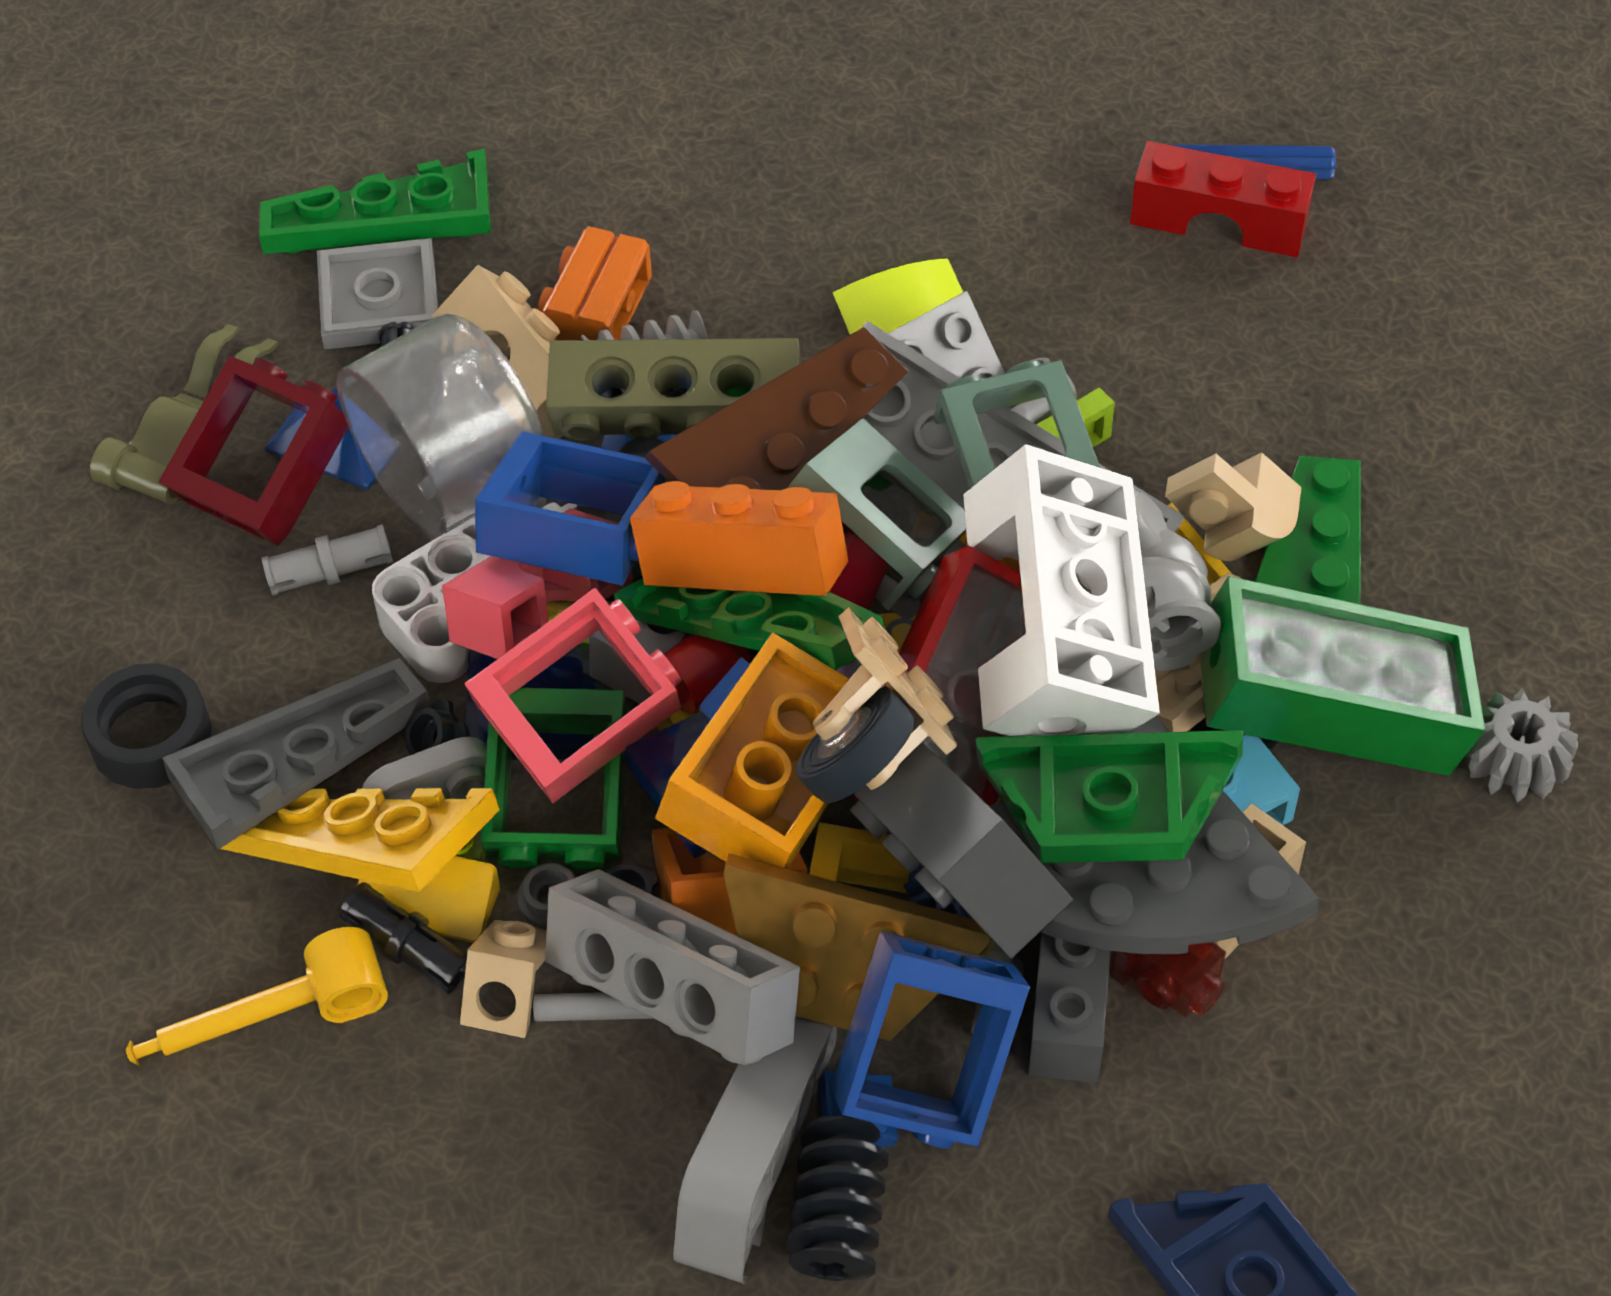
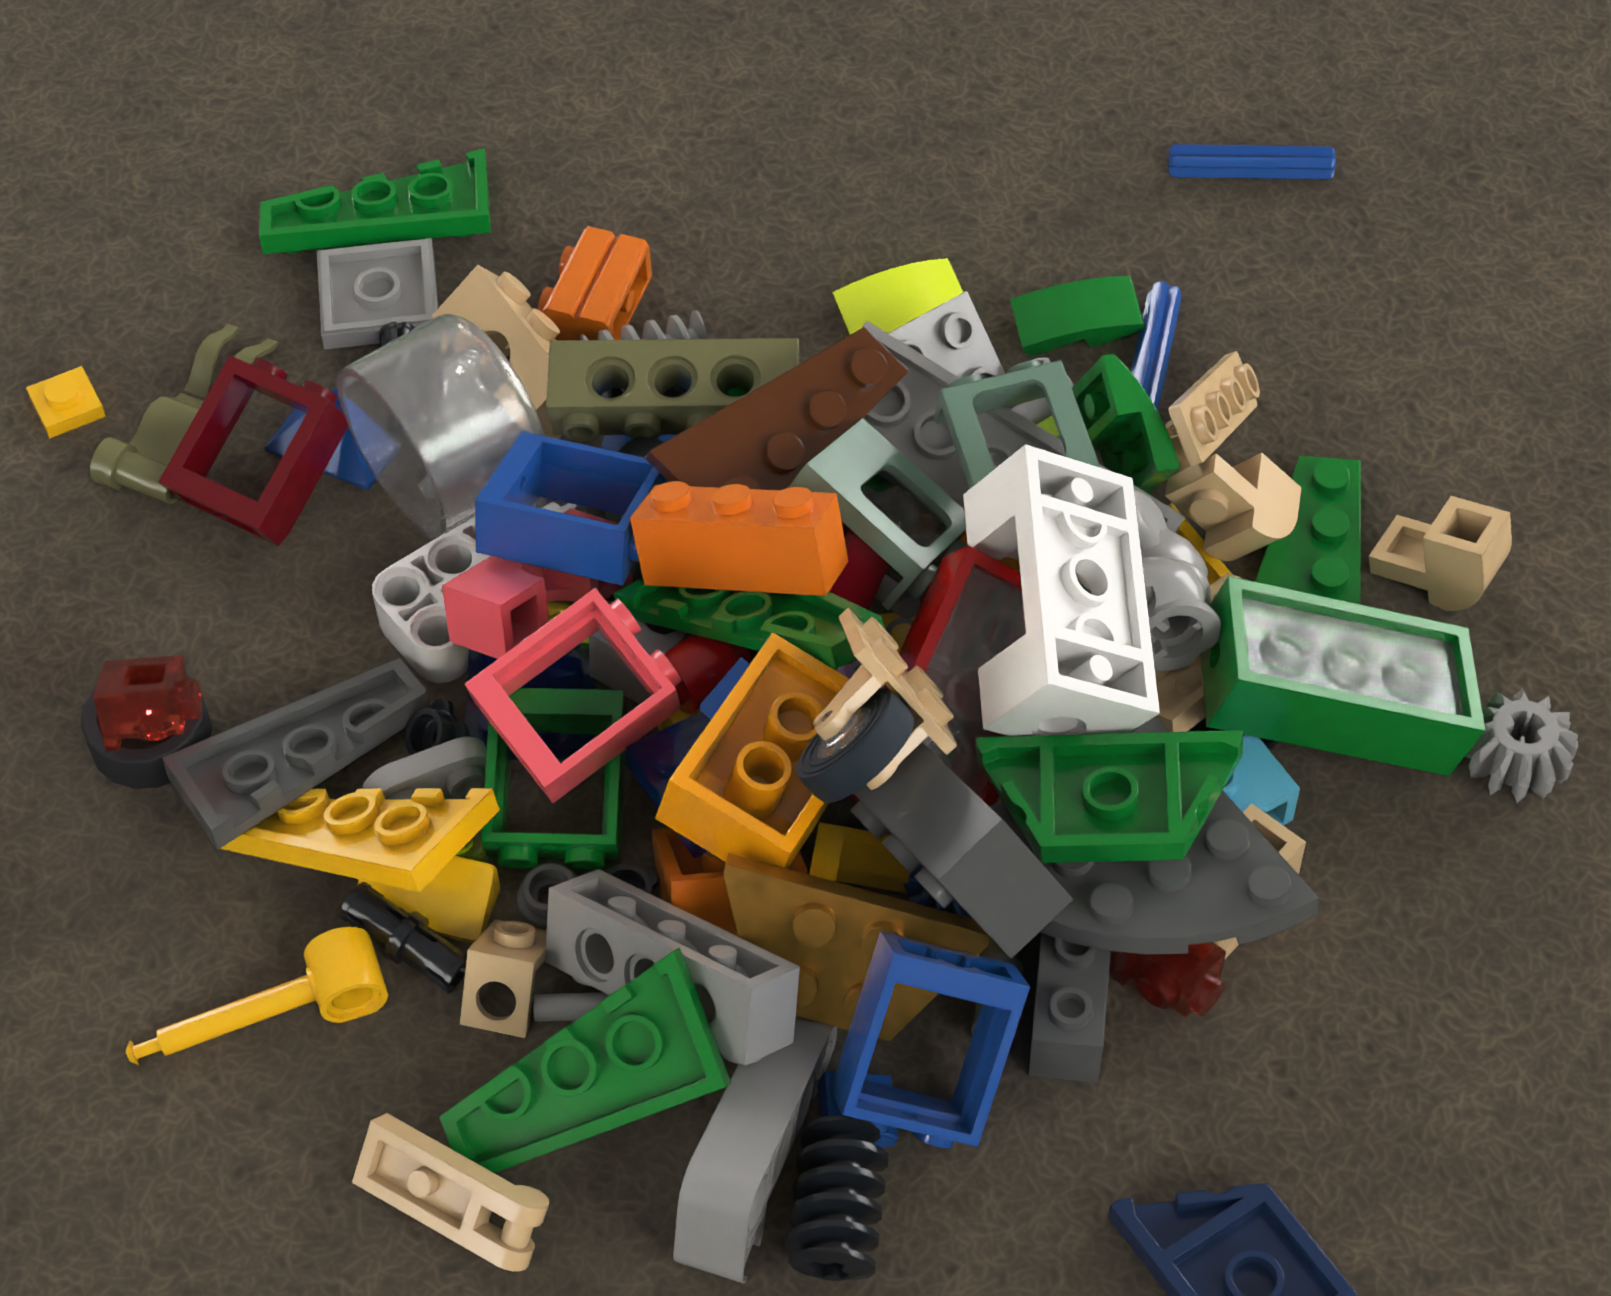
light grey pin [262,524,394,596] -> none
red arch [1130,141,1316,258] -> none
none -> yellow plate [26,366,106,439]
none -> clear red brick [93,655,201,751]
none -> tan plate [352,1113,549,1271]
none -> green wing [439,947,731,1173]
none -> green slope [1010,276,1145,356]
none -> green slope [1072,354,1180,494]
none -> blue axle [1131,281,1182,411]
none -> tan bracket [1165,351,1260,473]
none -> tan brick [1369,496,1512,611]

